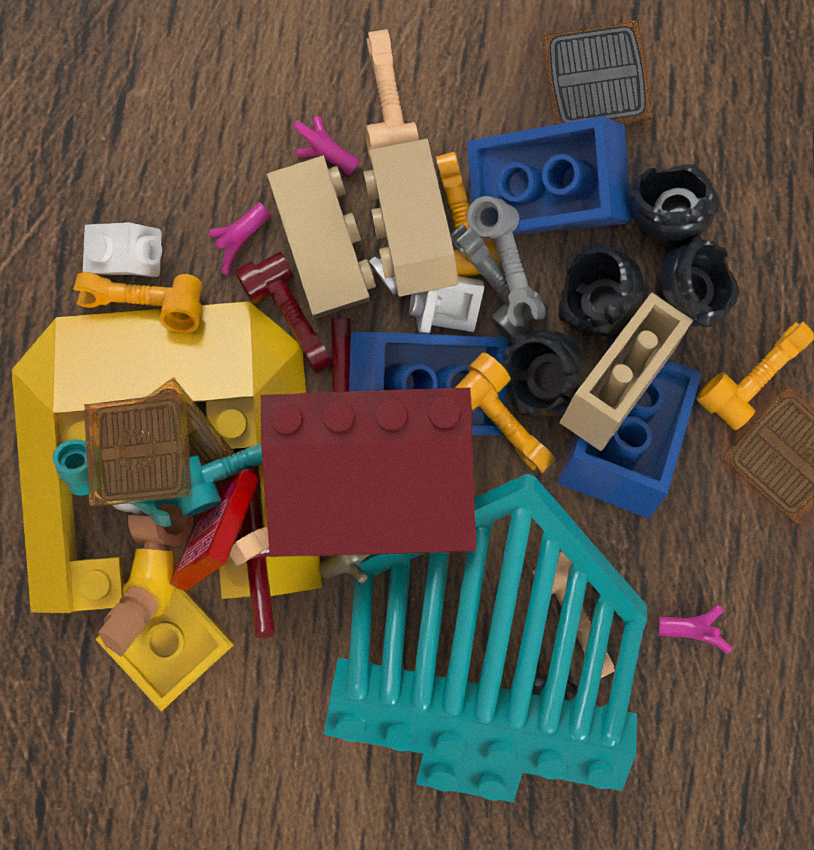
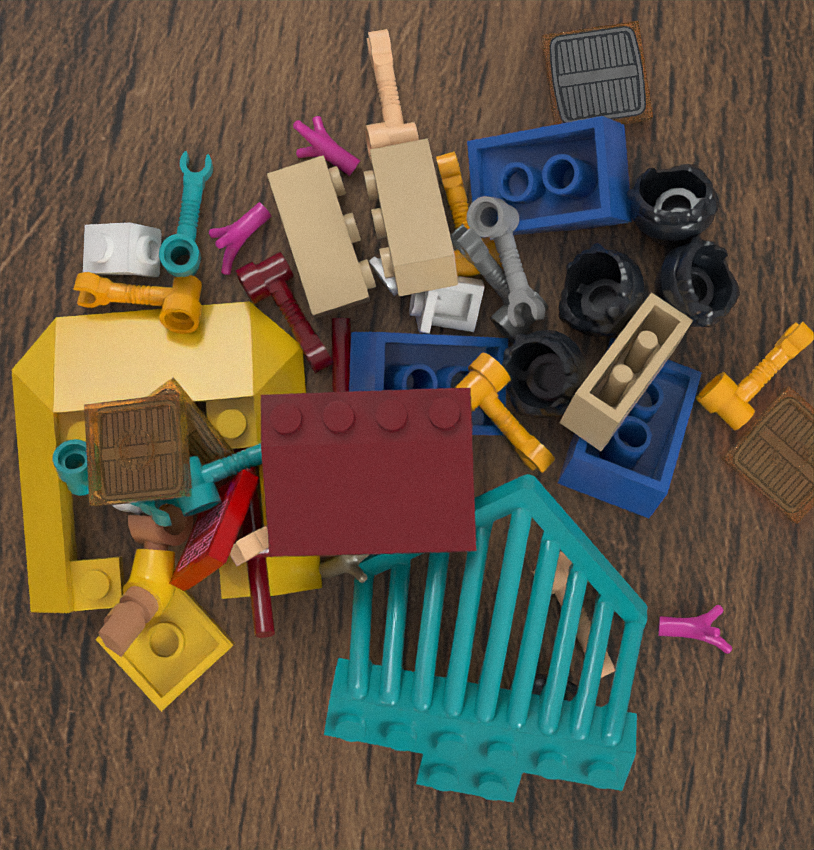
none -> teal brick [159,151,213,277]

